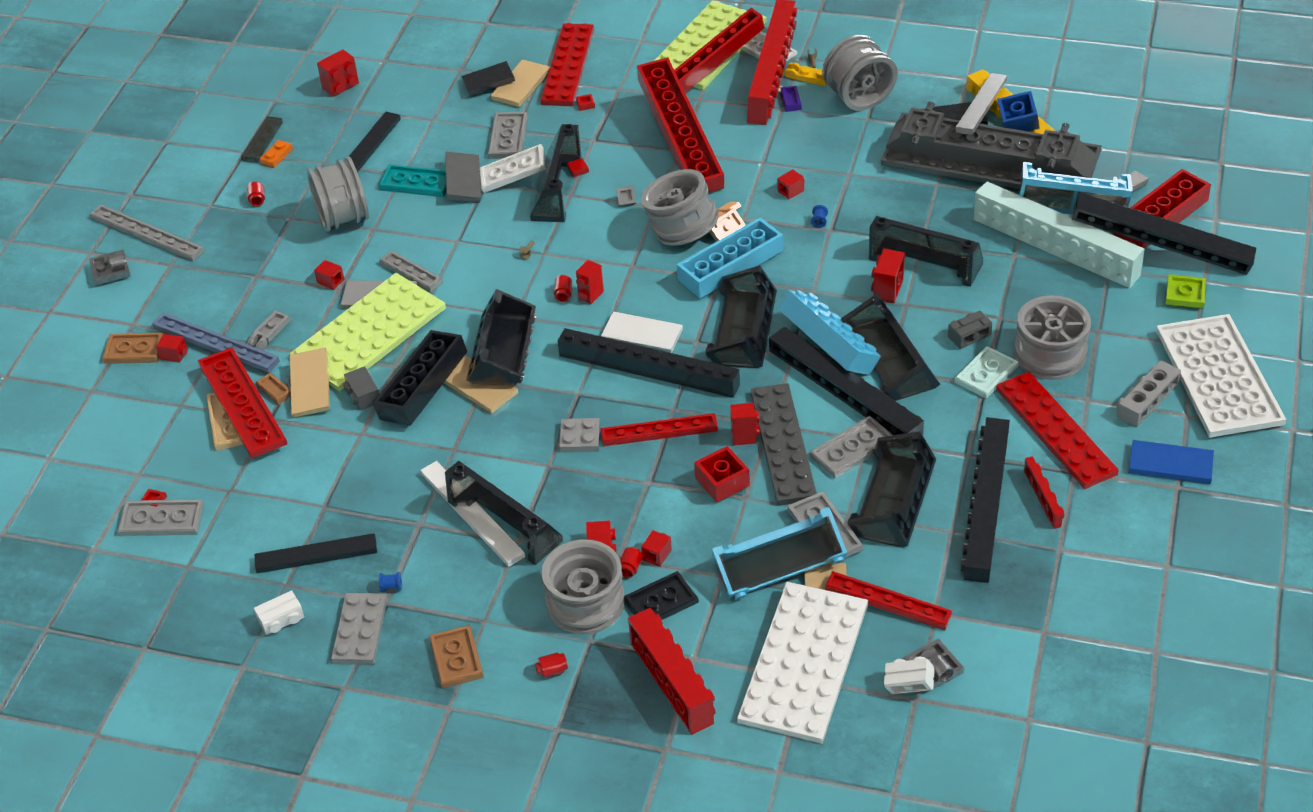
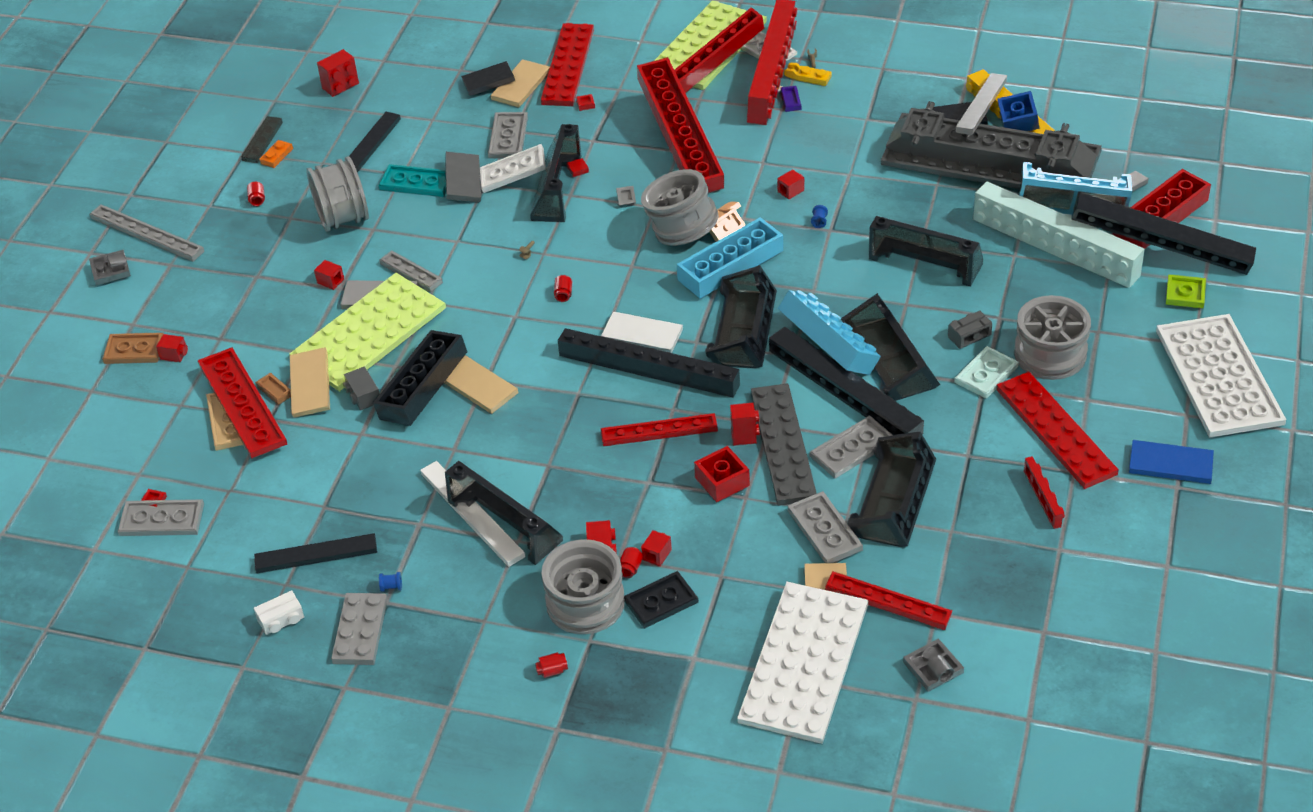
sand blue plate [152,312,280,373] -> none
light grey hinge [246,310,291,350] -> none
medium nougat tile [429,625,484,688] -> none
black windscreen [466,289,537,386] -> none
light grey plate [560,418,600,452] -> none
red brick [576,260,604,304] -> none
red brick [628,608,716,735] -> none
clear smoke windscreen [712,507,847,600] -> none
light grey wheel [822,35,898,111] -> none
red brick [871,249,905,303] -> none
white brick [884,657,934,694] -> none
black brick [960,417,1010,583] -> none
light grey brick [1117,360,1181,427] -> none

